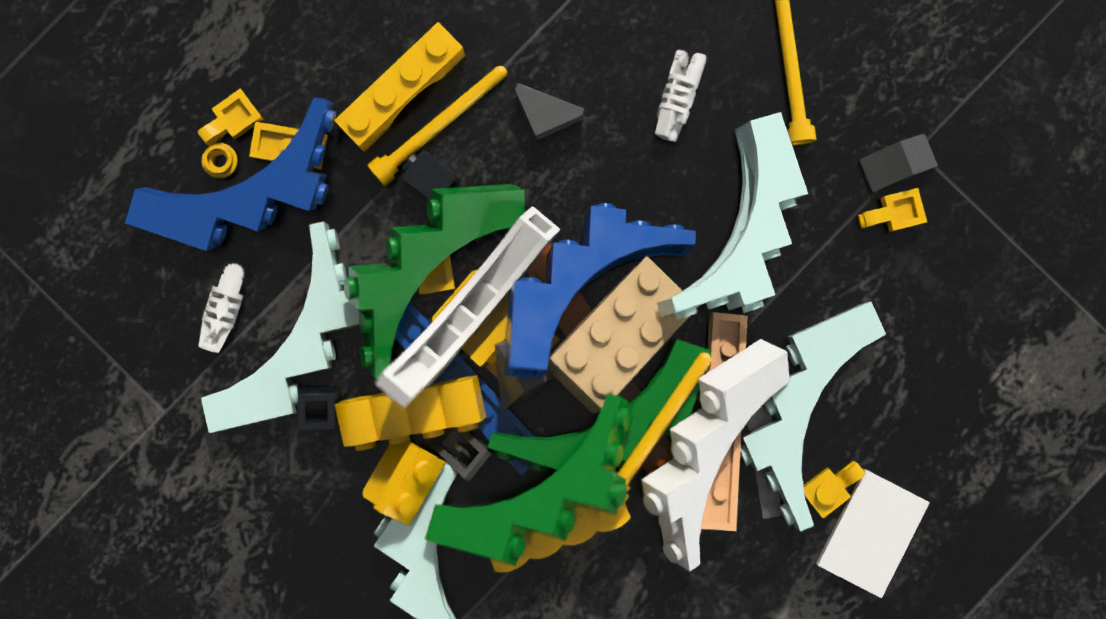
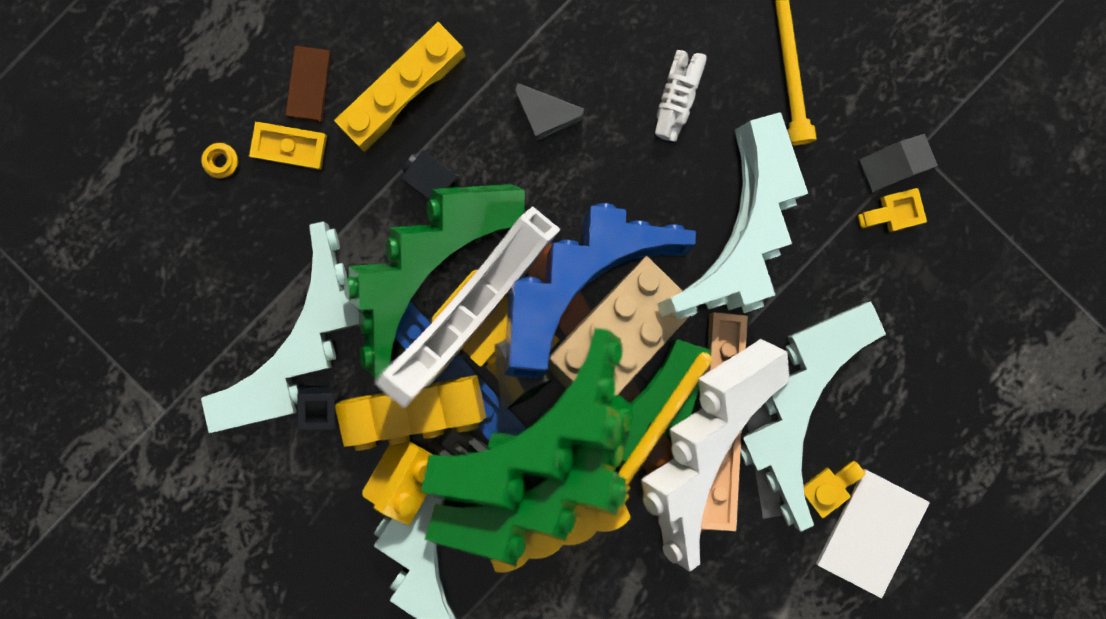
blue arch [125,98,336,251] -> none
yellow plate [197,88,263,146] -> none
white hinge [198,263,245,353] -> none
yellow piece [367,66,507,187] -> none
yellow plate [419,255,456,295] -> none
none -> reddish brown tile [286,46,332,122]
none -> green arch [421,328,623,511]

